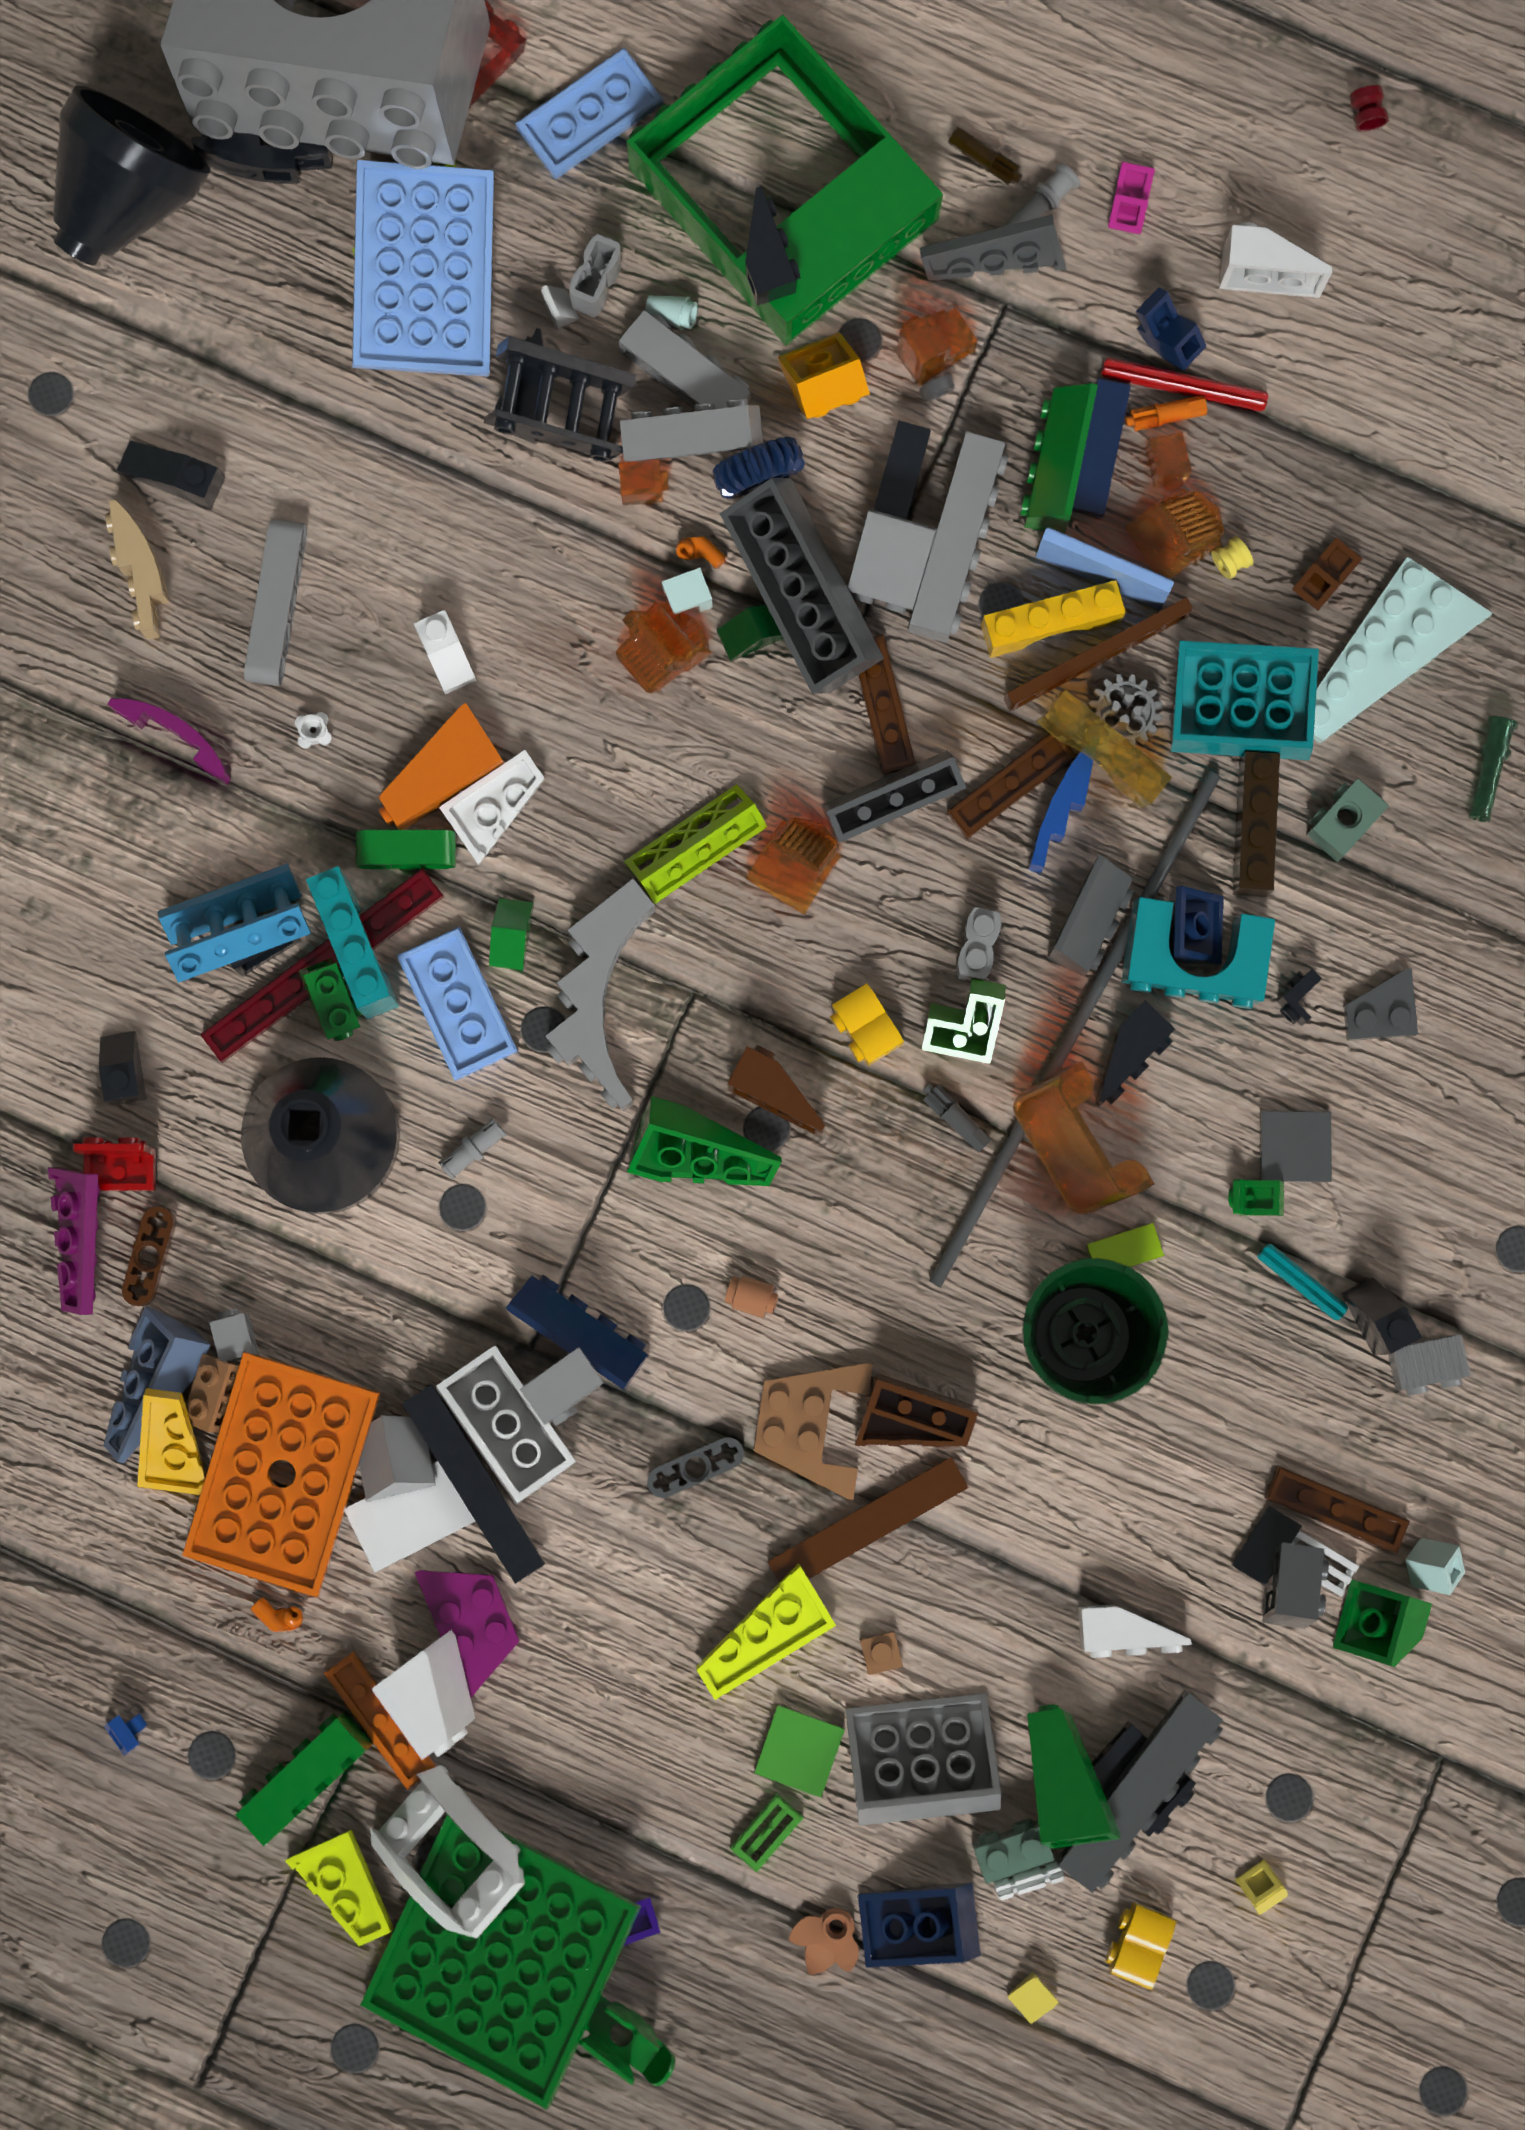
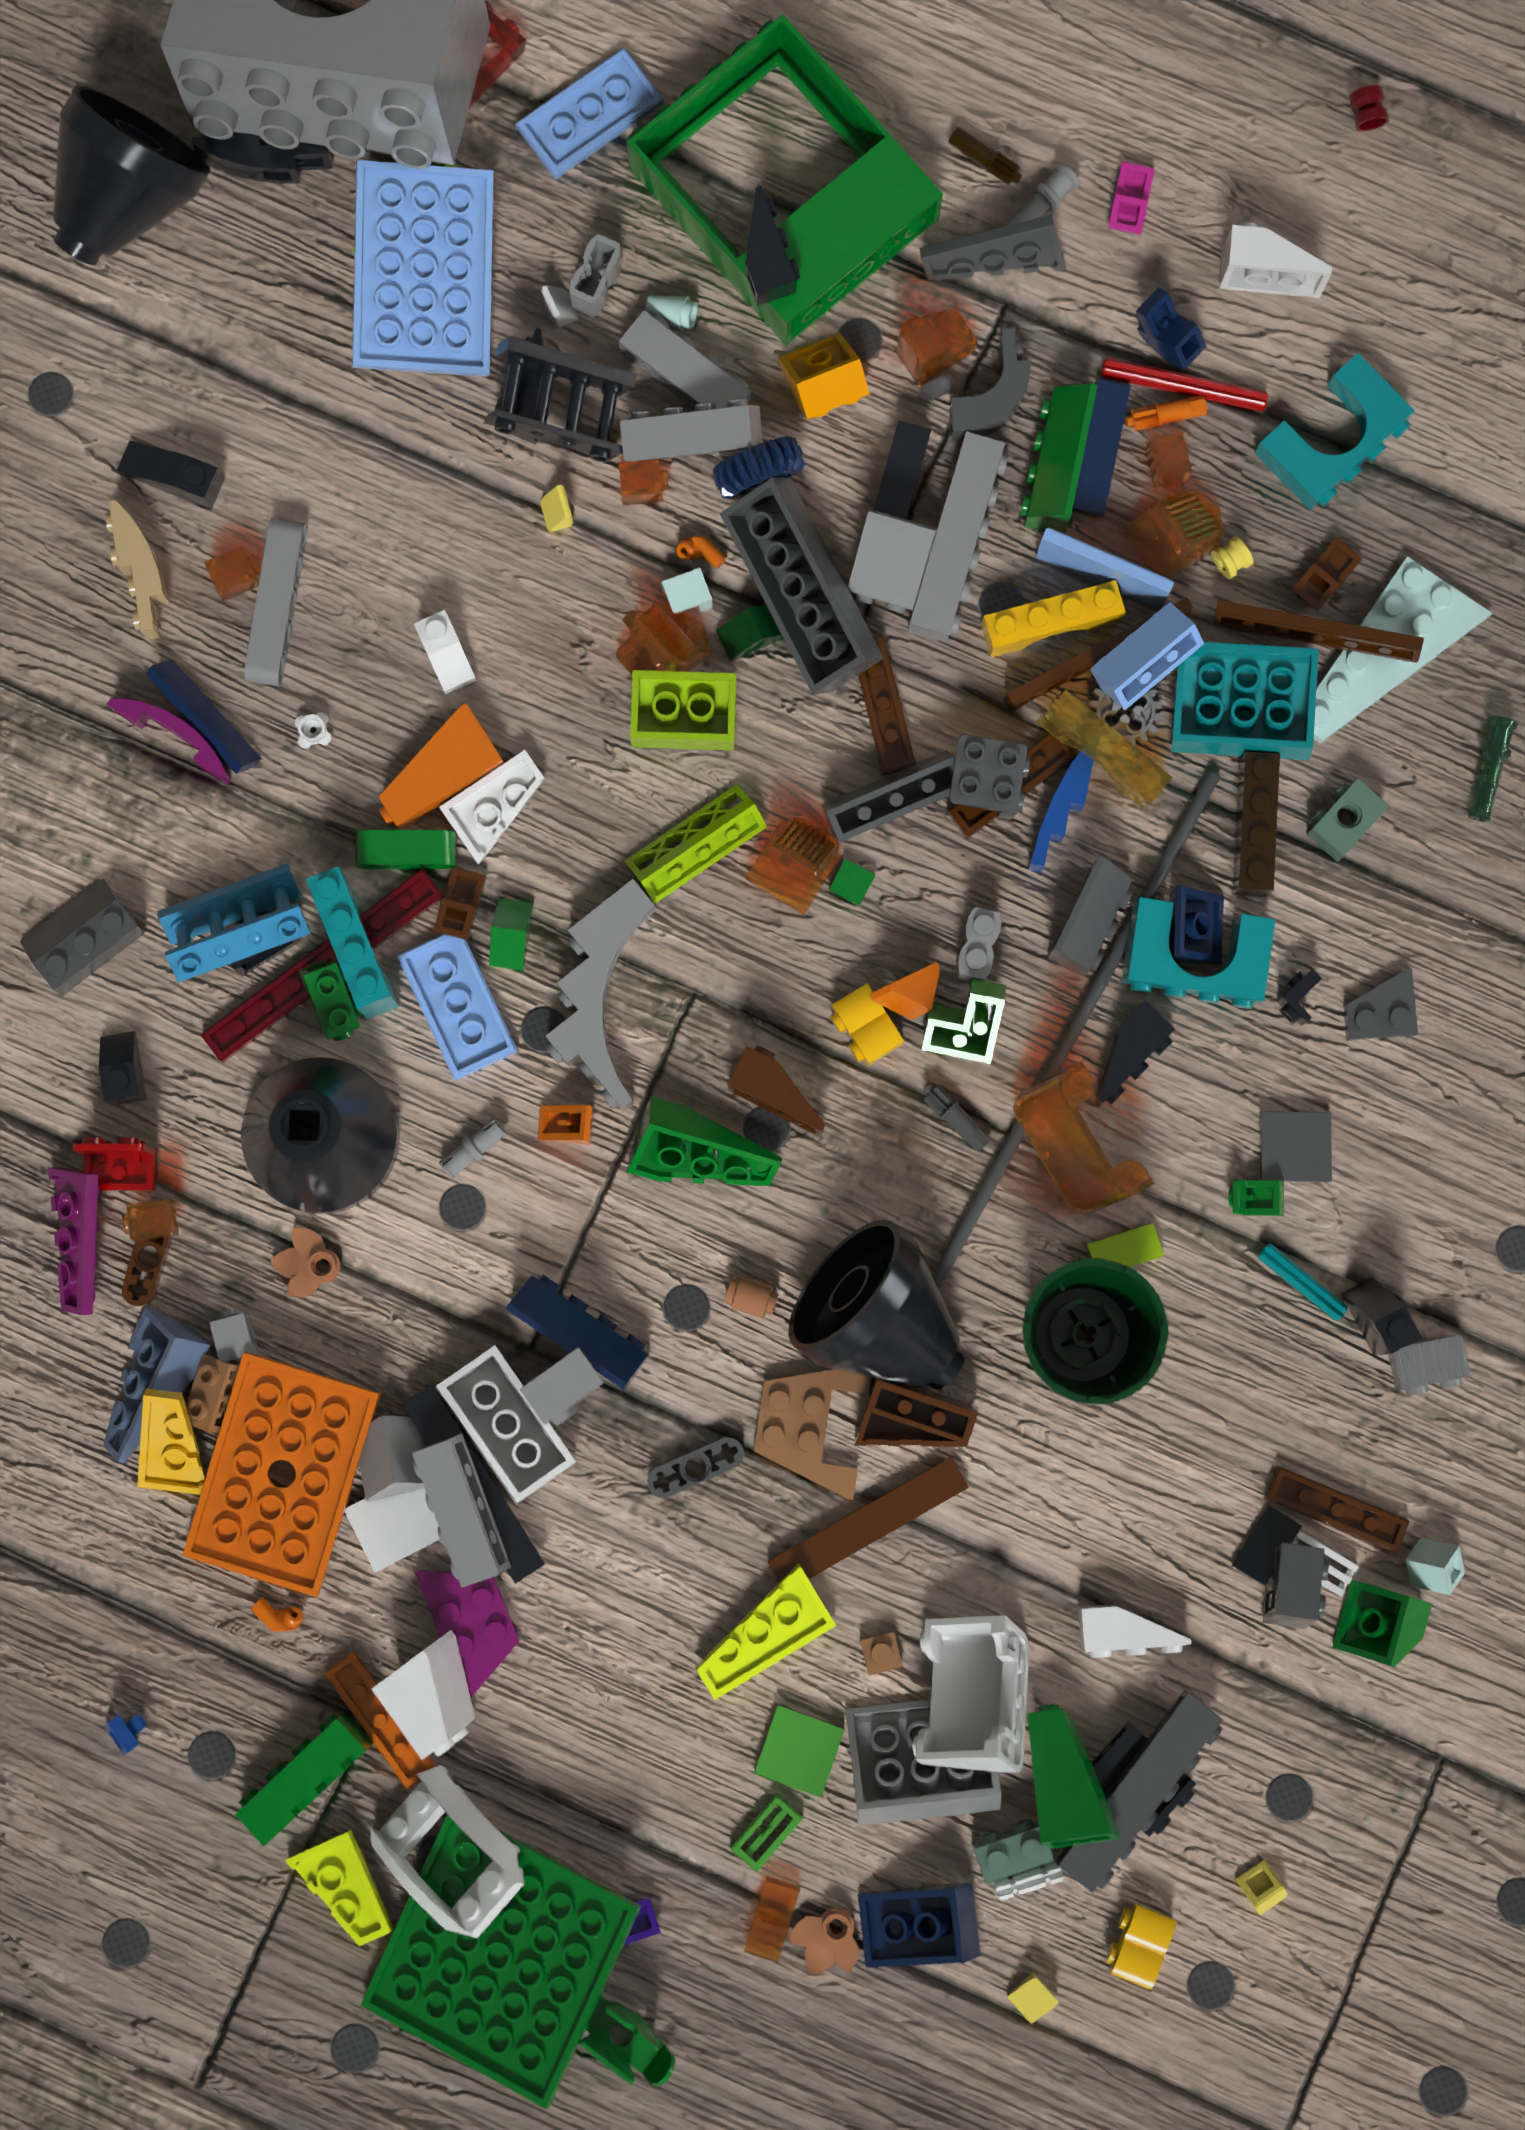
none -> dark grey slope [20,878,145,996]
none -> clear orange brick [122,1199,179,1242]
none -> dark blue tile [146,659,262,774]
none -> clear orange brick [204,546,261,602]
none -> nougat plate [271,1227,341,1298]
none -> light grey brick [412,1433,511,1588]
none -> reddish brown slope [434,867,487,941]
none -> orange slope [537,1105,594,1145]
none -> light yellow slope [540,484,573,532]
none -> lime slope [630,670,736,751]
none -> clear orange slope [744,1876,800,1963]
none -> black cone [788,1220,966,1389]
none -> green tile [829,859,876,906]
none -> orange slope [869,962,940,1020]
none -> white windscreen [913,1615,1029,1773]
none -> dark grey arch [949,328,1031,441]
none -> dark grey bracket [949,734,1030,820]
none -> light blue brick [1090,602,1204,710]
none -> reddish brown tile [1214,600,1424,663]
none -> teal arch [1255,353,1415,511]

